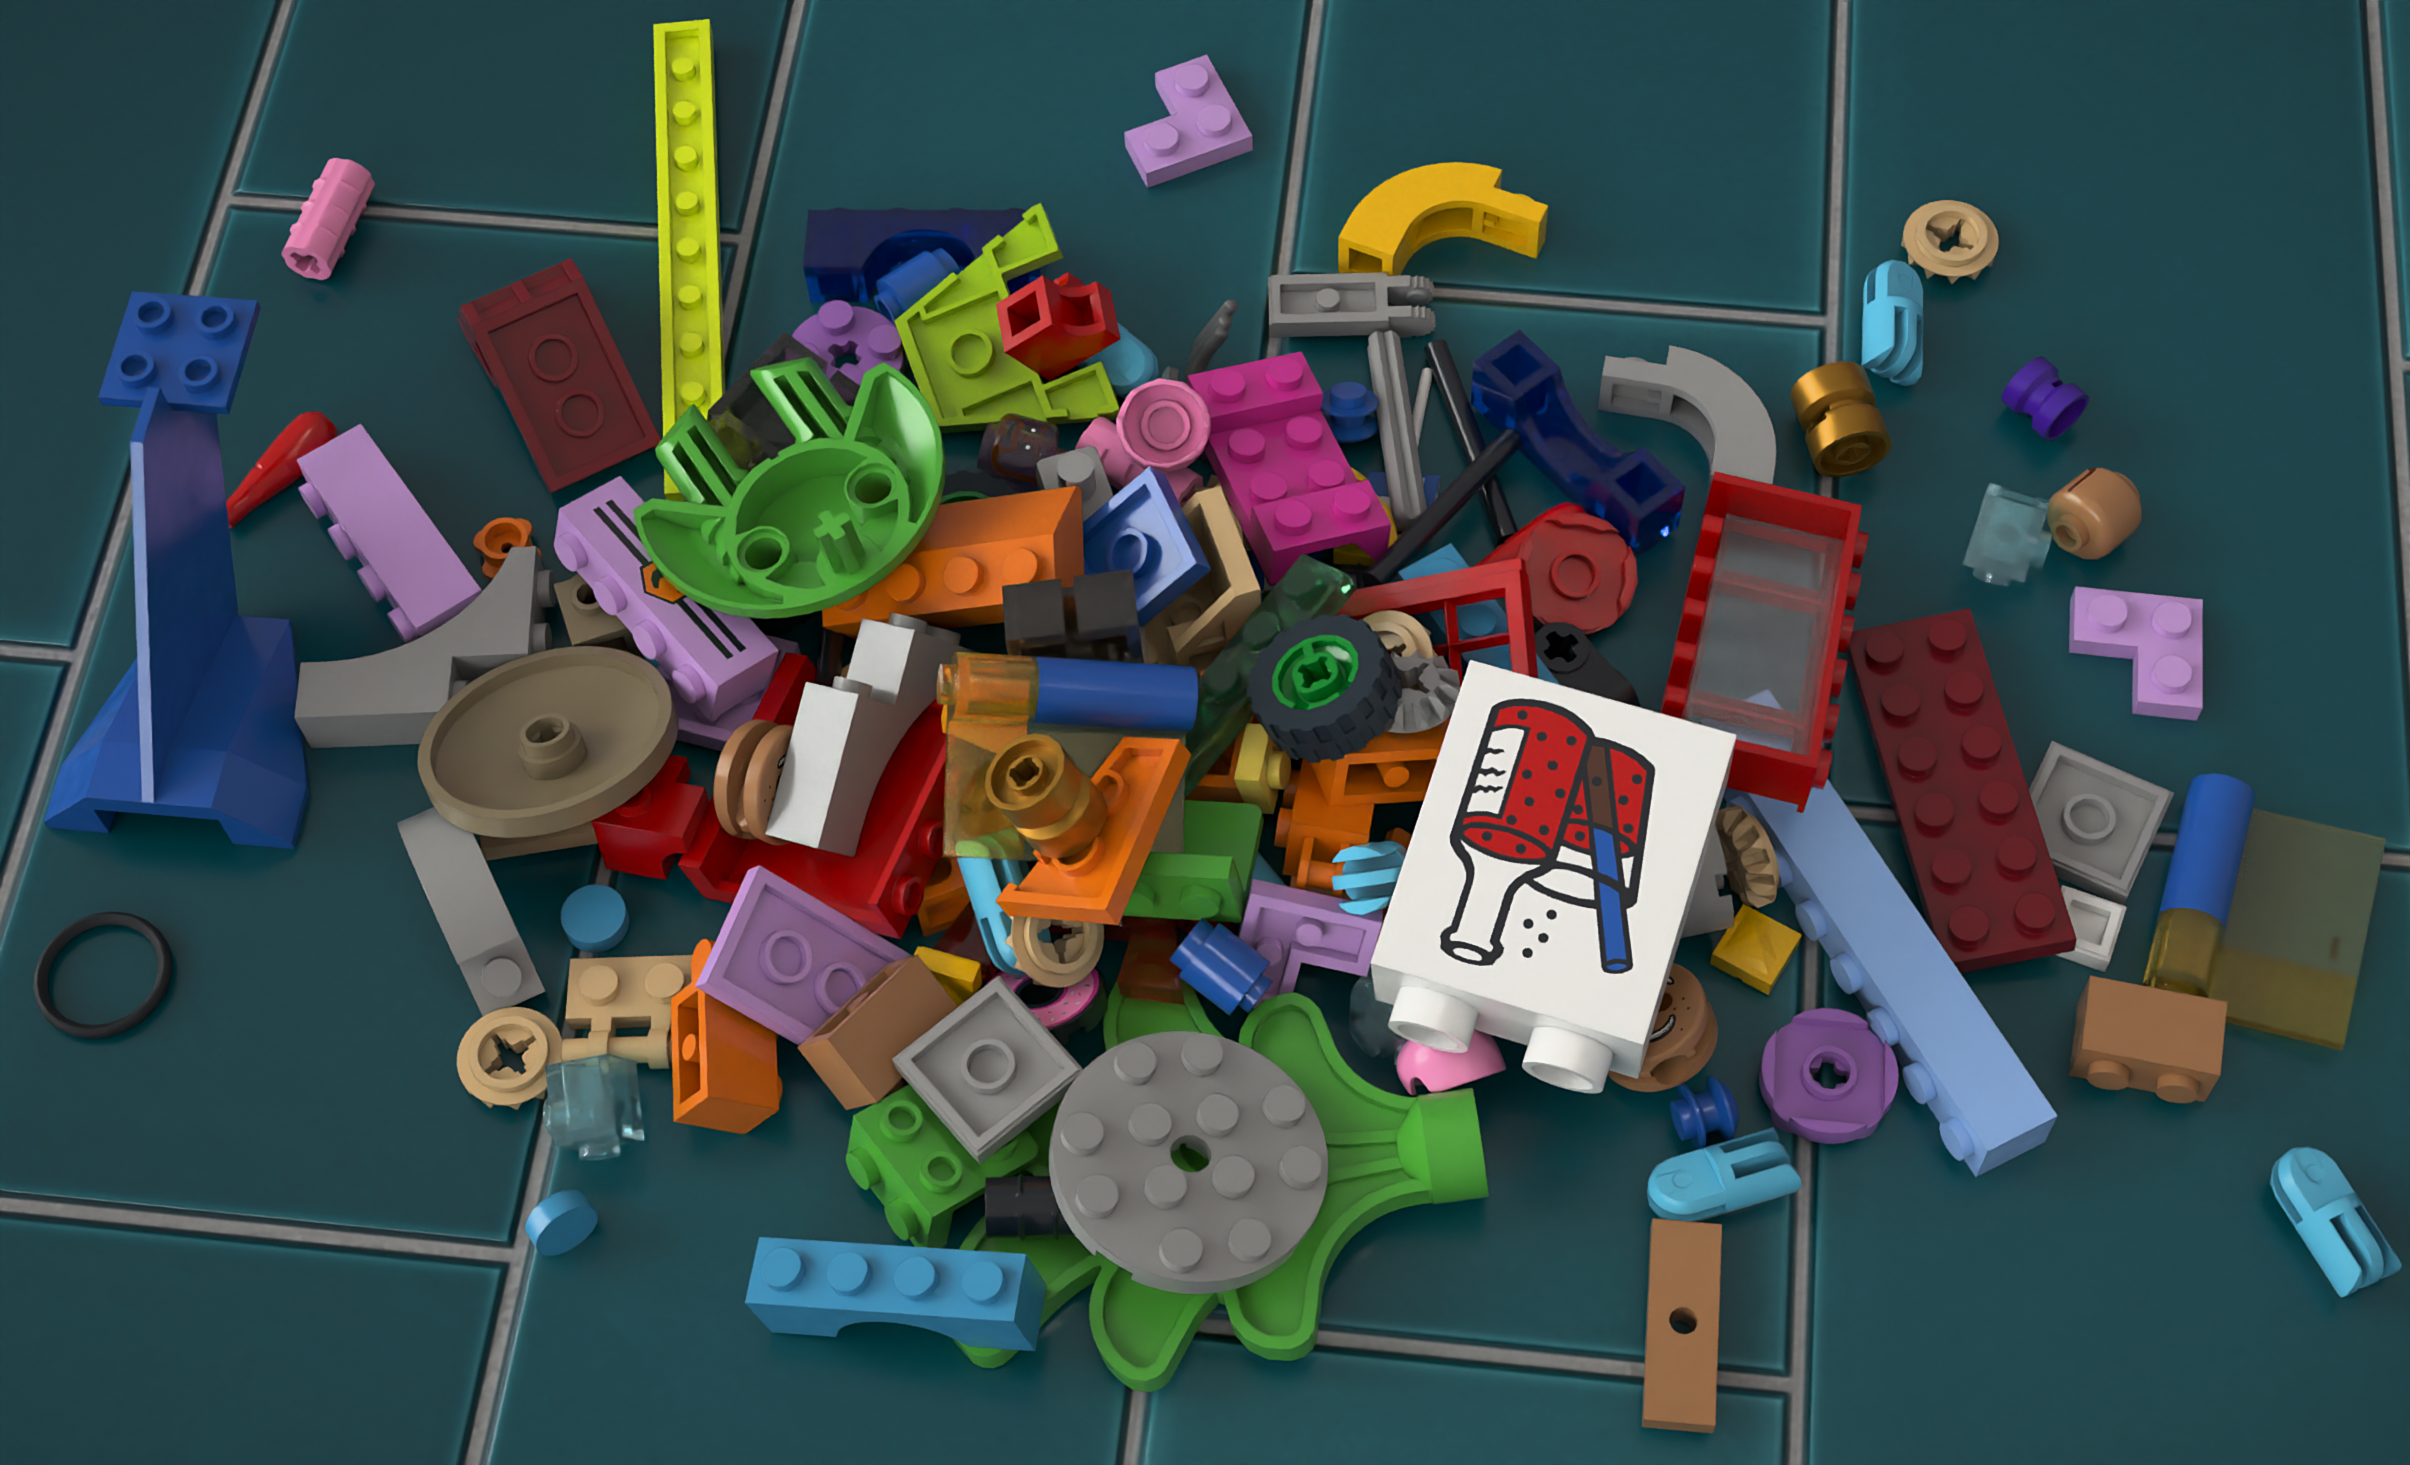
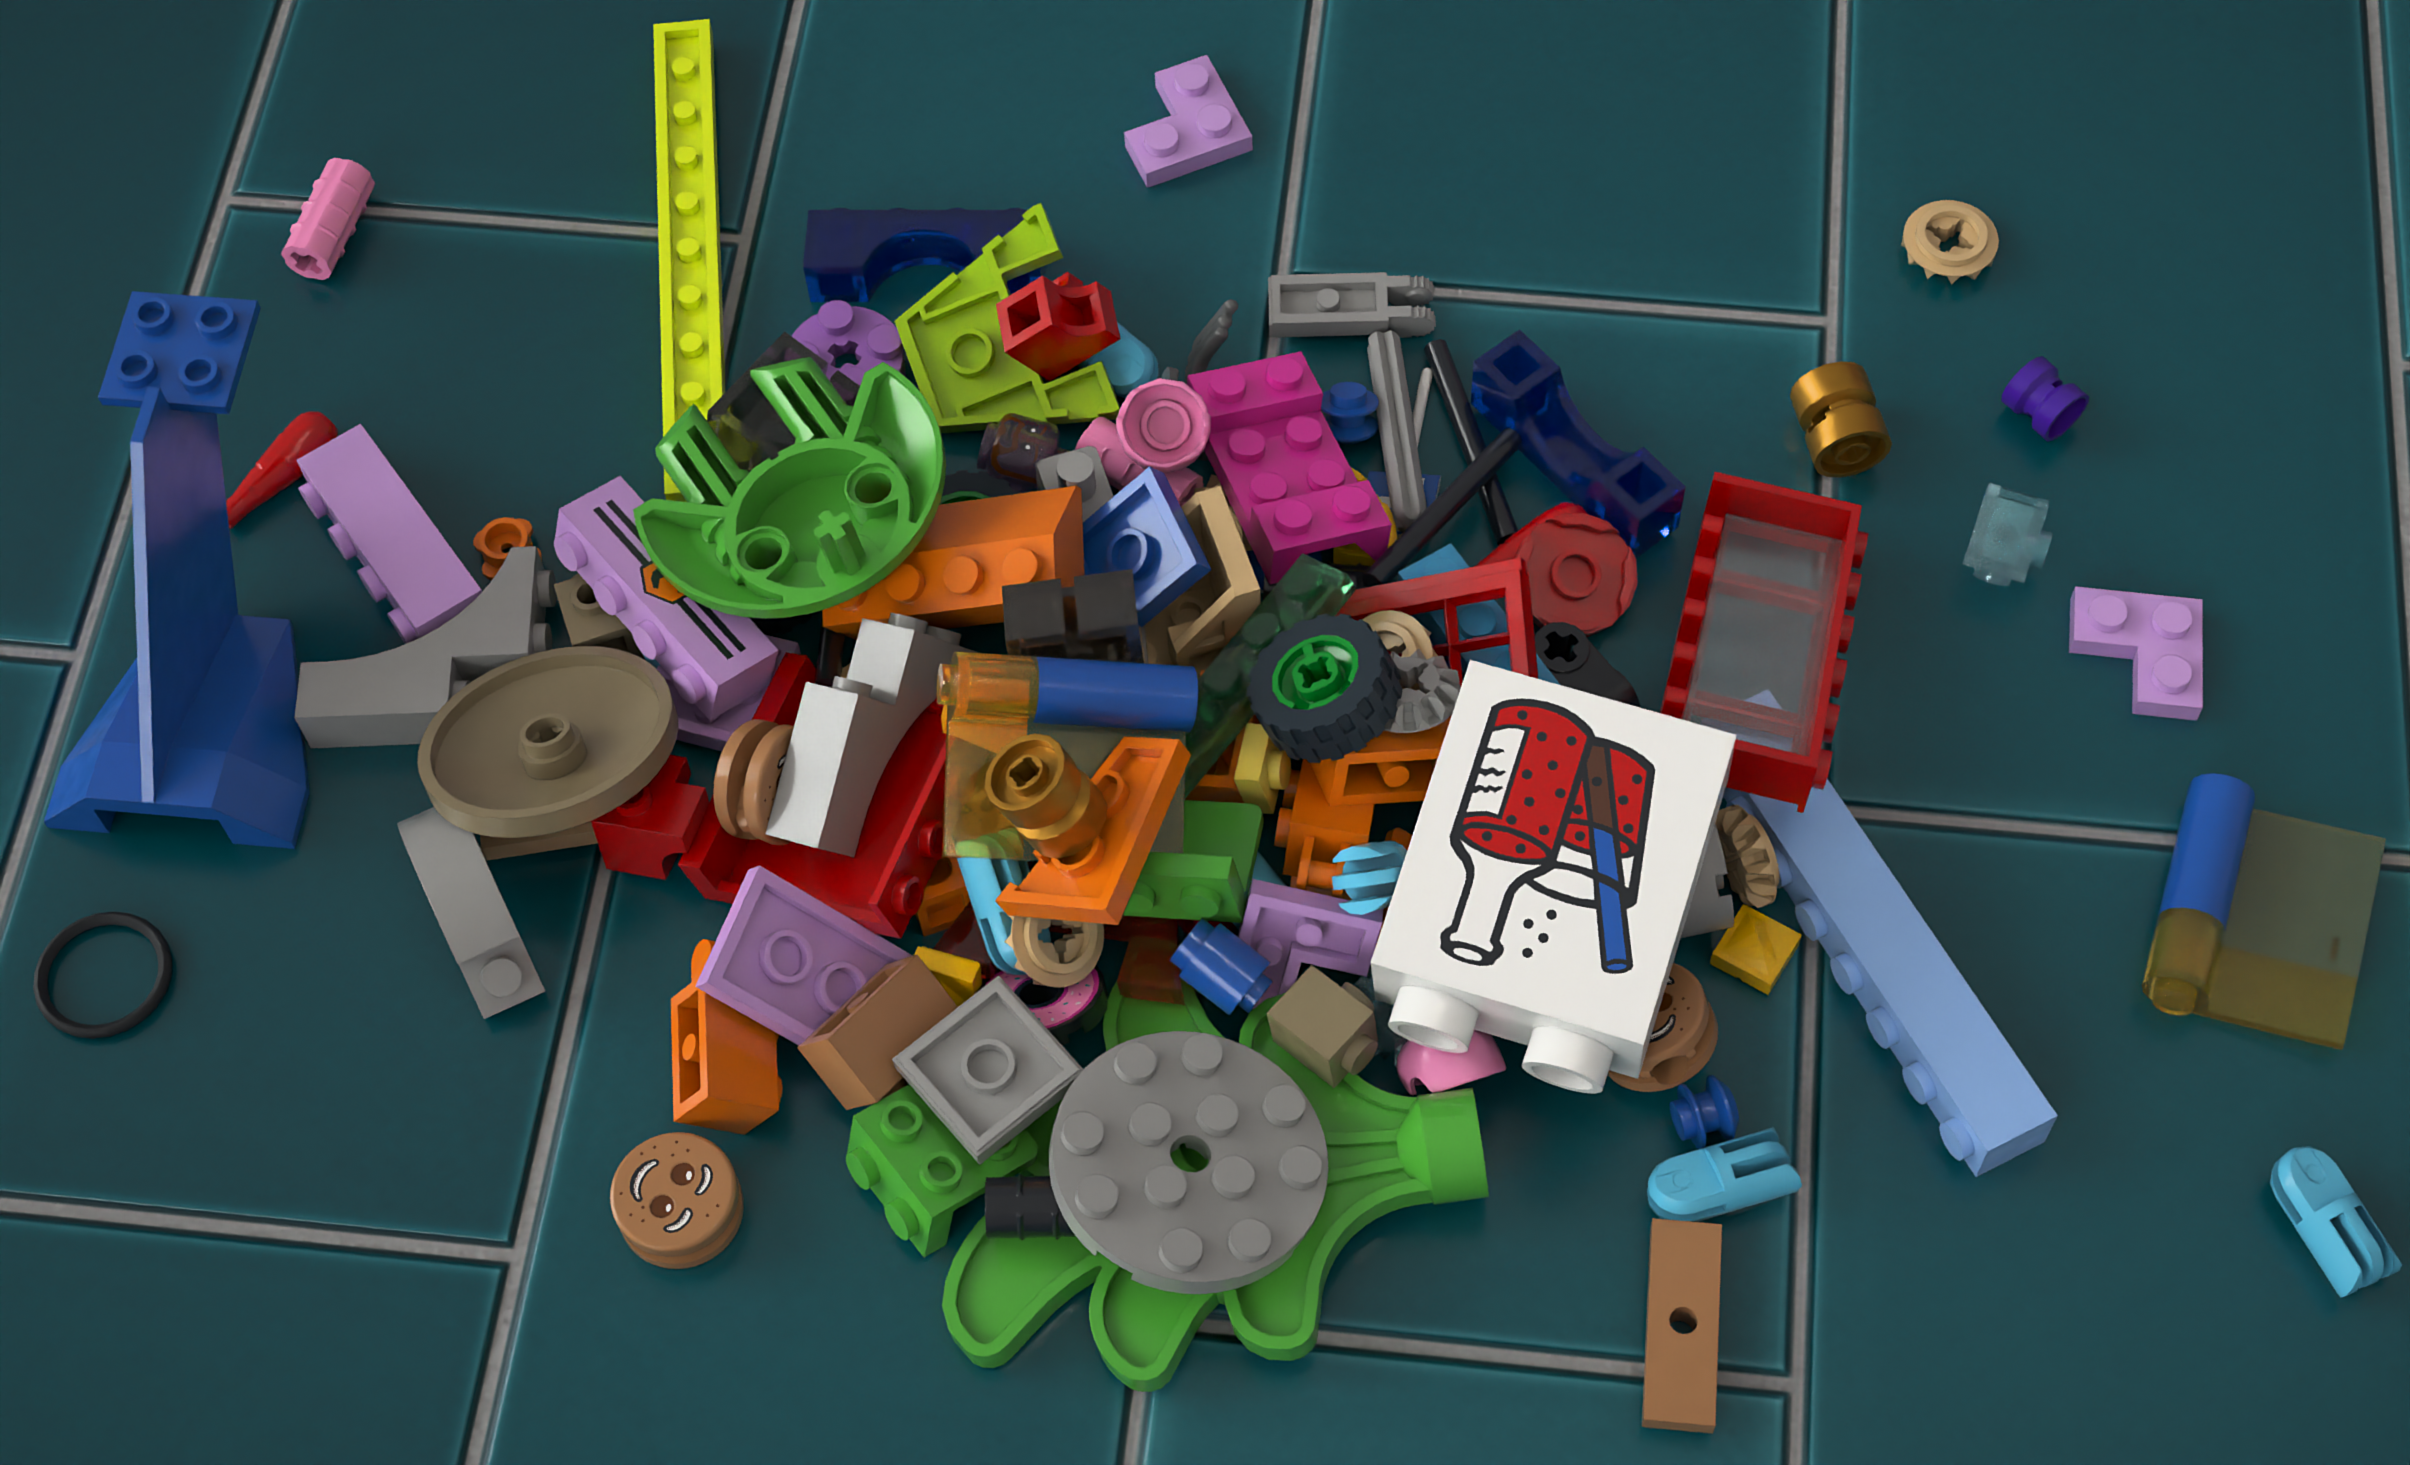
dark red bracket [457,258,661,494] -> none
tan gear [457,1007,562,1110] -> none
dark azure tile [525,1190,598,1256] -> none
clear light blue brick [543,1054,644,1160] -> none
dark azure tile [561,884,630,953] -> none
tan plate [562,955,692,1071] -> none
dark azure arch [745,1237,1047,1351] -> none
blue brick [874,248,961,326] -> none
yellow arch [1338,162,1548,276] -> none
light grey arch [1598,345,1777,509] -> none
medium lavender plate [1759,1008,1899,1144] -> none
dark red plate [1846,608,2077,973] -> none
medium azure arm [1861,259,1923,386] -> none
light grey tile [2029,741,2174,905] -> none
medium nougat head [2047,468,2142,560] -> none
white tile [2056,885,2127,972] -> none
medium nougat brick [2069,976,2227,1103] -> none
none -> medium nougat head [610,1132,744,1269]
none -> dark tan brick [1267,965,1378,1088]

